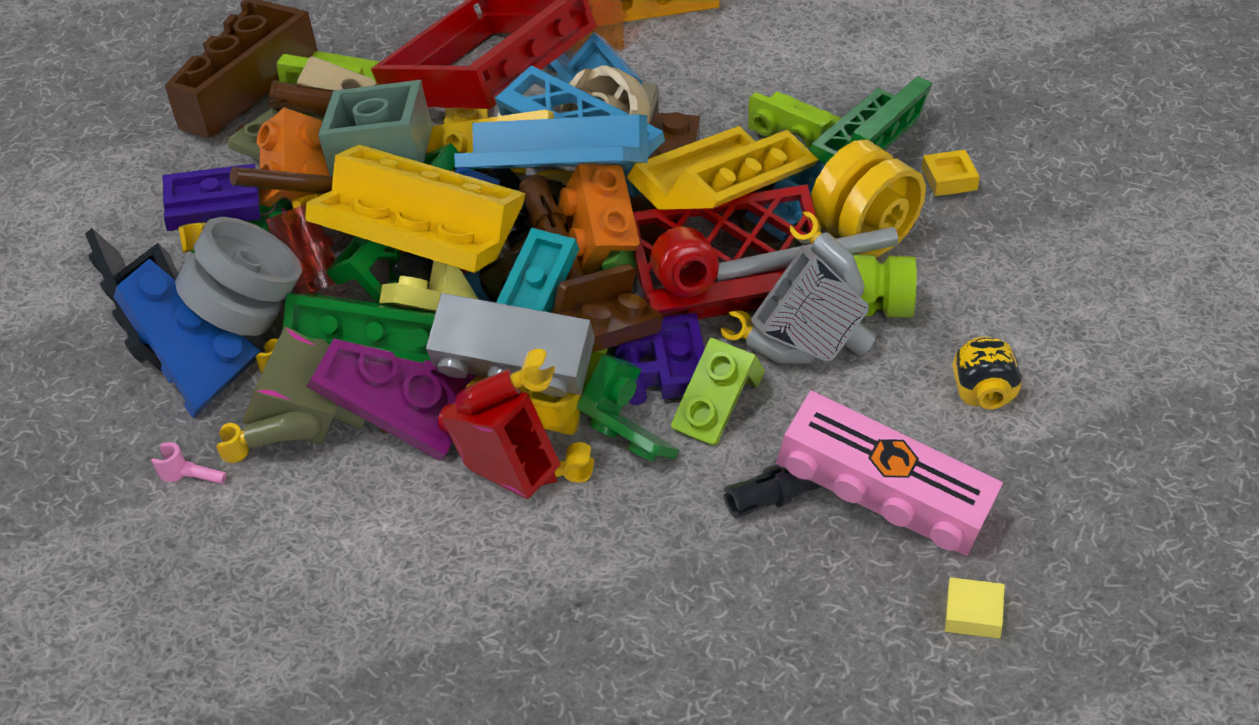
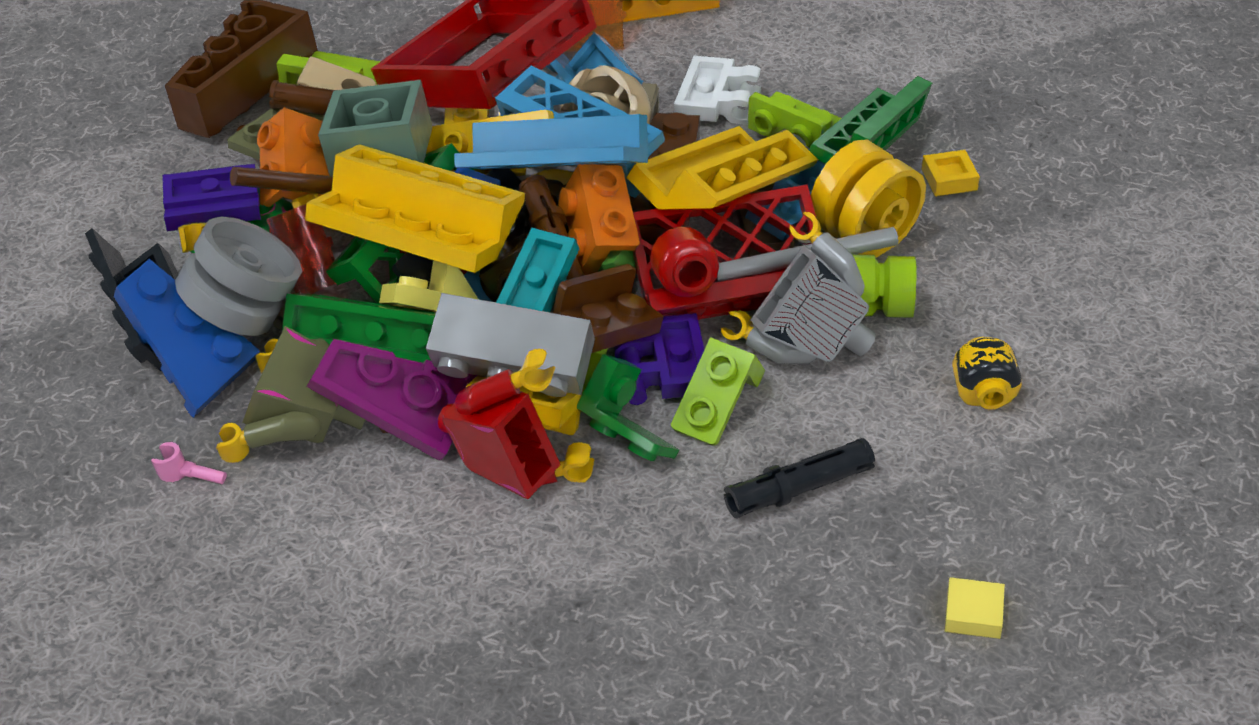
bright pink brick [776,390,1003,556] -> none
none -> white plate [674,55,761,125]

